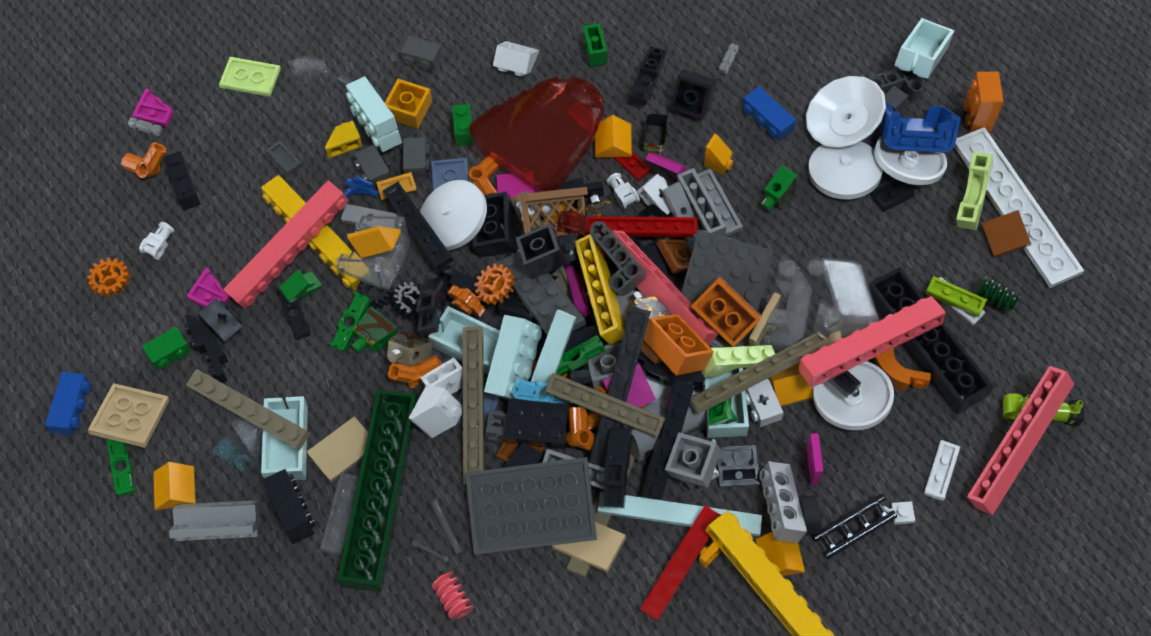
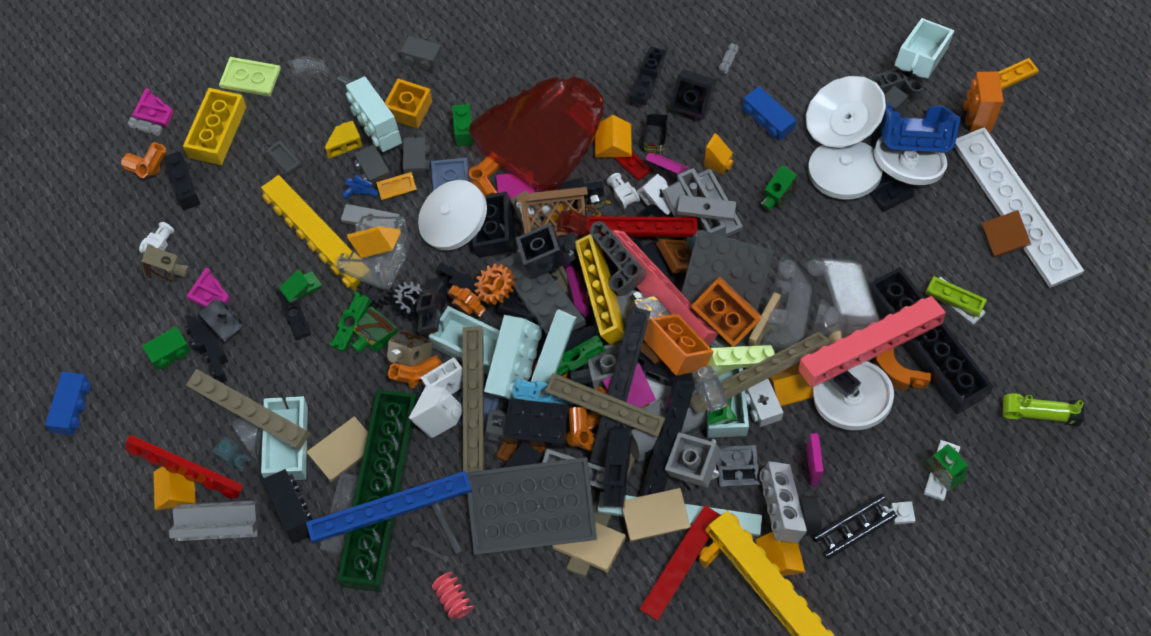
orange gear [87,257,131,298] -> none
tan plate [88,383,169,448] -> none
green piece [107,439,136,497] -> none
coral brick [223,180,349,309] -> none
black plate [382,182,454,270] -> none
white slope [493,41,539,76] -> none
green brick [583,23,608,67] -> none
yellowish green arch [956,151,993,231] -> none
coral brick [967,366,1074,516] -> none
dark green piece [977,275,1021,313] -> none
none -> red plate [124,435,243,499]
none -> dark tan torso [141,245,188,282]
none -> yellow brick [183,88,246,165]
none -> blue plate [306,471,472,544]
none -> tan tile [622,488,691,542]
none -> light grey tile [677,195,736,221]
none -> clear slope [691,365,729,412]
none -> green torso [924,444,968,492]
none -> light orange tile [999,58,1039,90]

